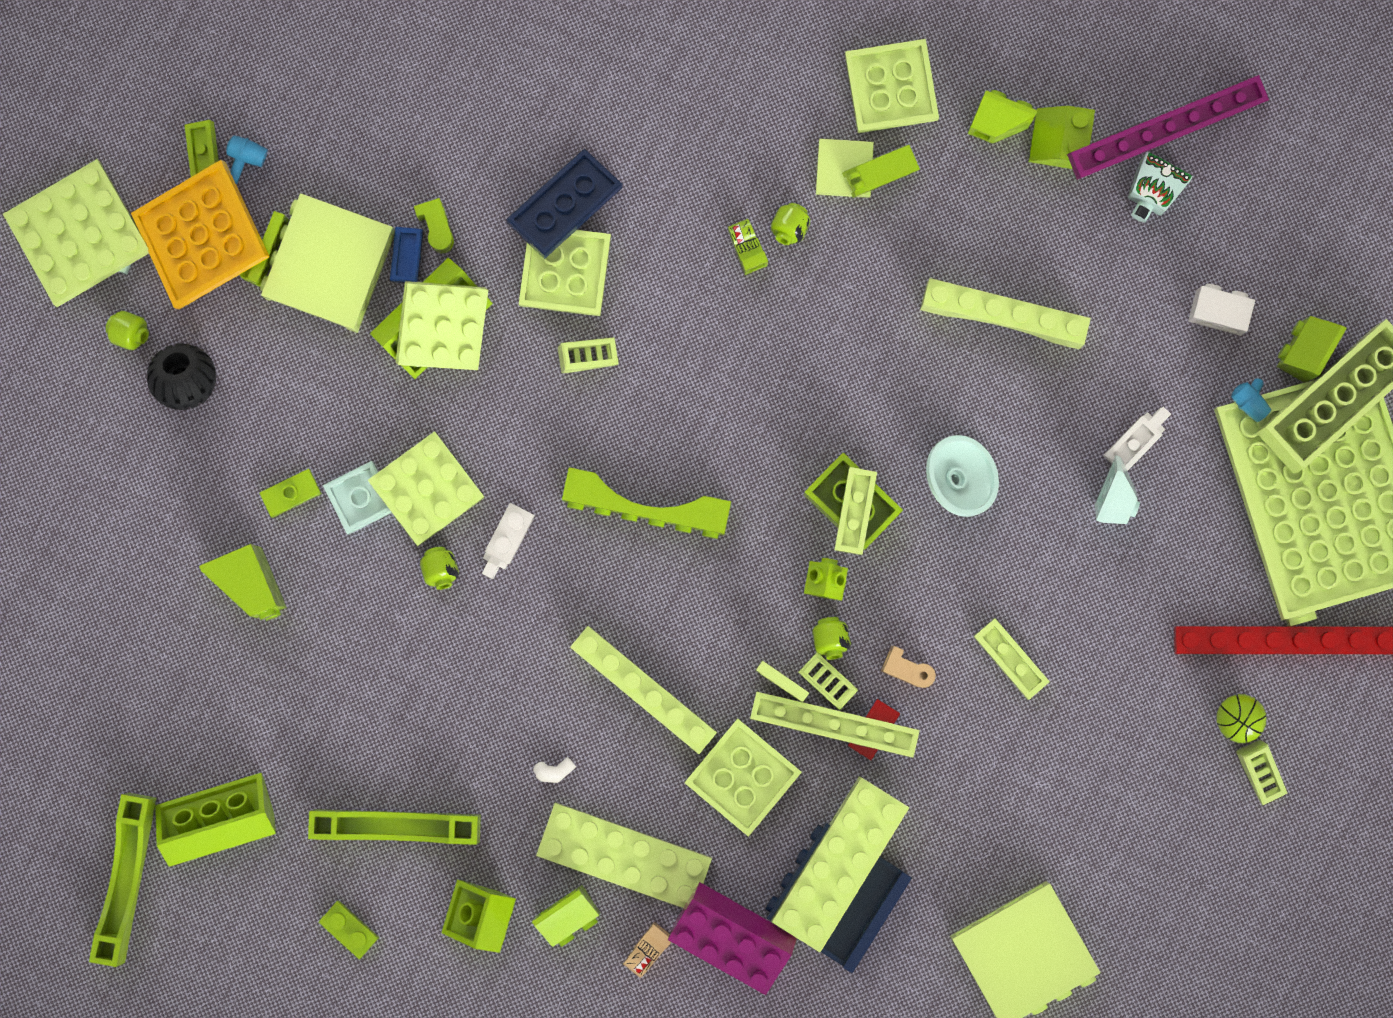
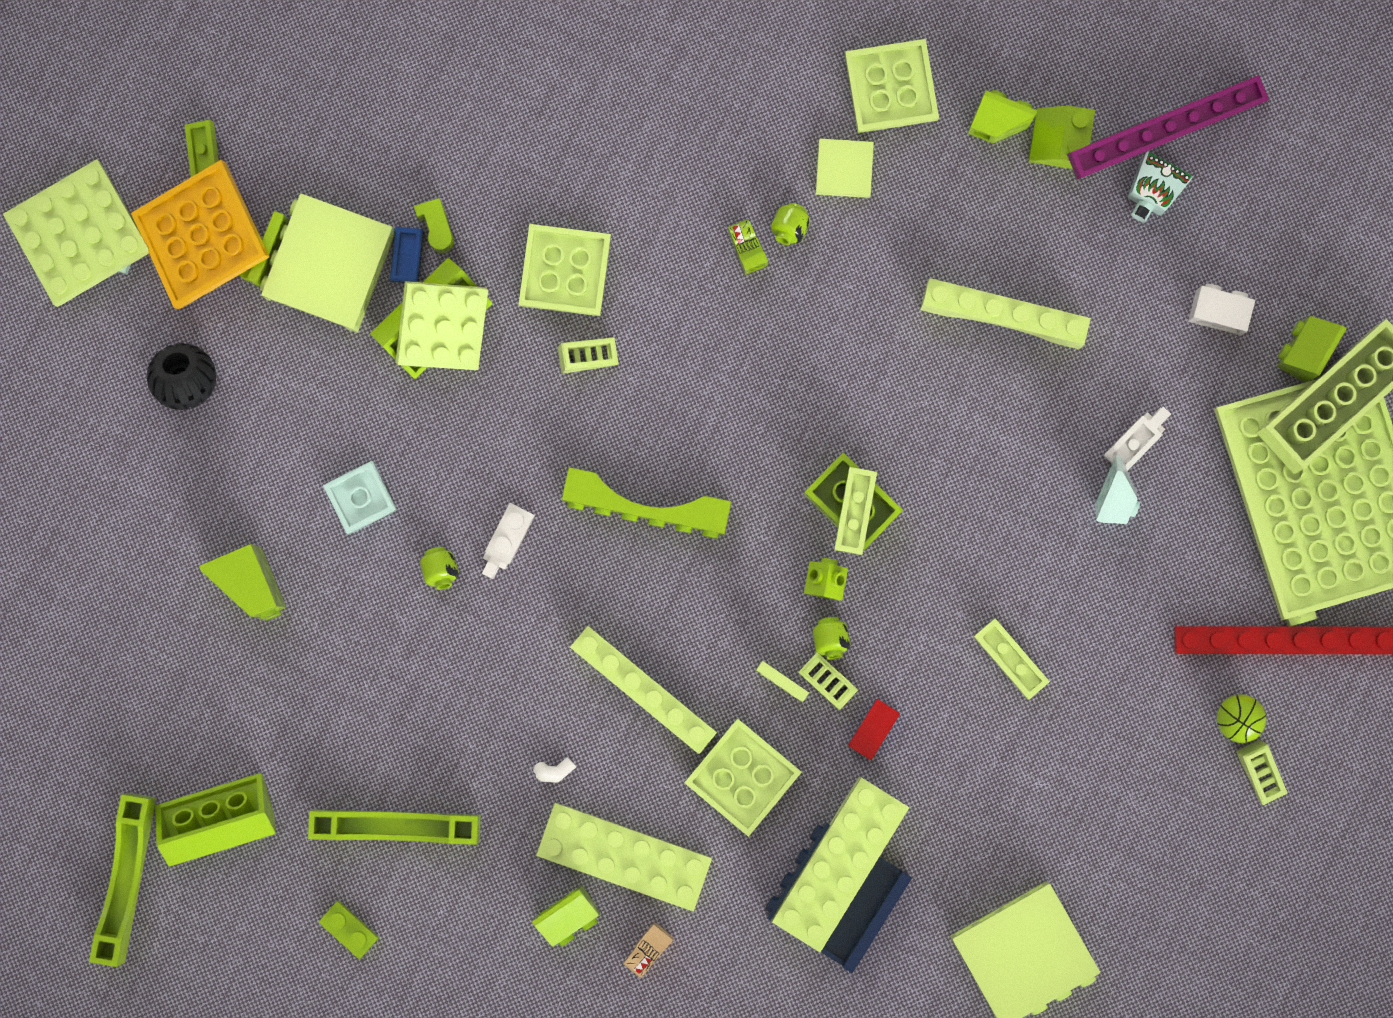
lime head [105,311,149,350] -> none
dark azure piece [226,135,268,184] -> none
lime plate [259,469,322,518] -> none
yellowish green plate [368,431,484,547] -> none
lime slope [441,879,516,953] -> none
dark blue tile [506,148,623,259] -> none
magenta brick [668,882,797,995] -> none
yellowish green plate [750,692,920,758] -> none
lime hinge [842,145,920,198] -> none
tan leg [881,646,936,688] -> none
light aqua dish [926,435,999,517] -> none
dark azure piece [1231,378,1272,422] -> none

